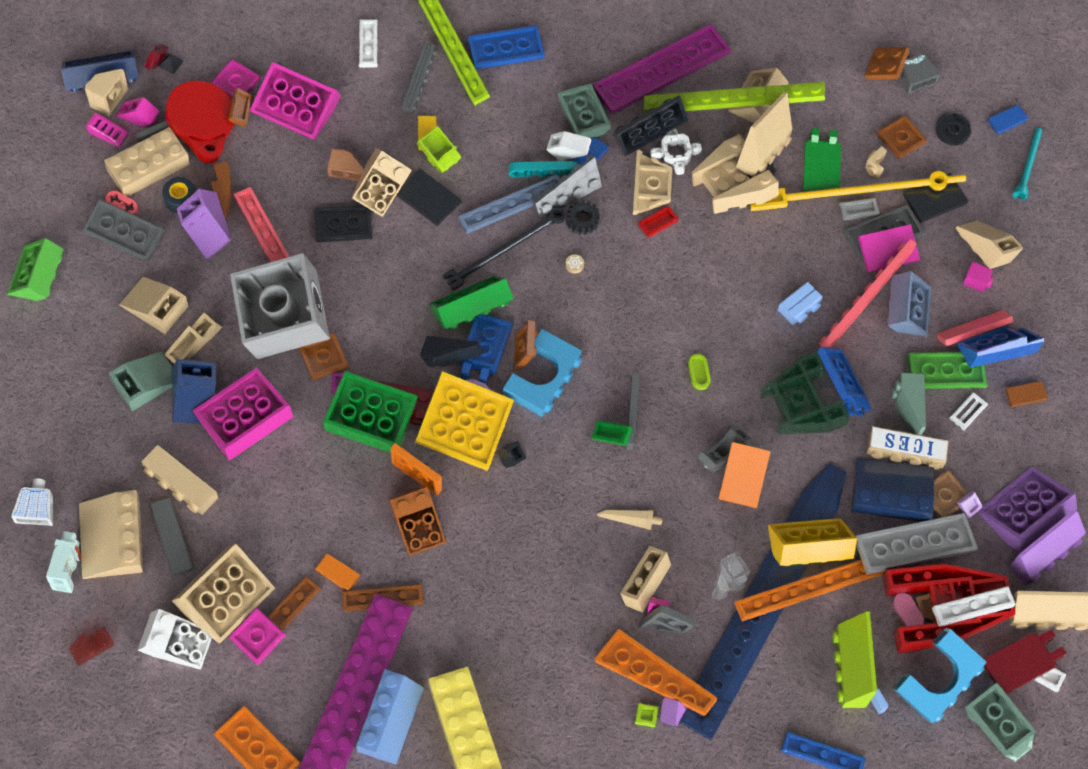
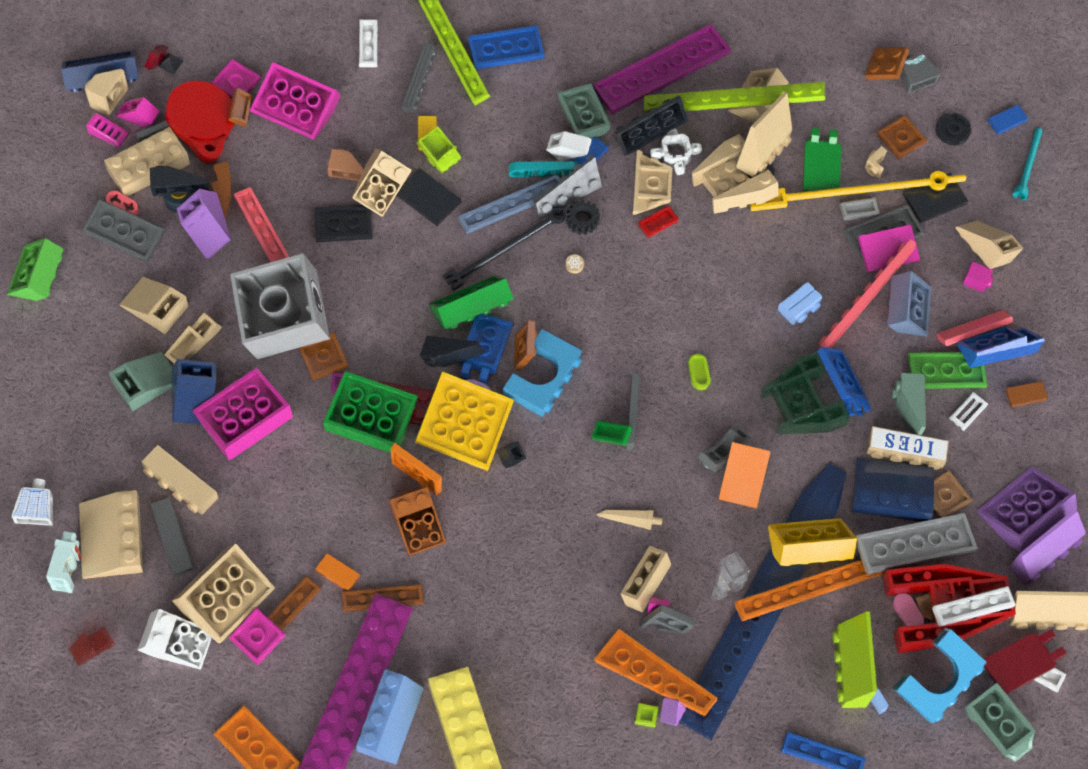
lavender tile [957,491,983,519] -> none
none -> black slope [149,165,209,196]

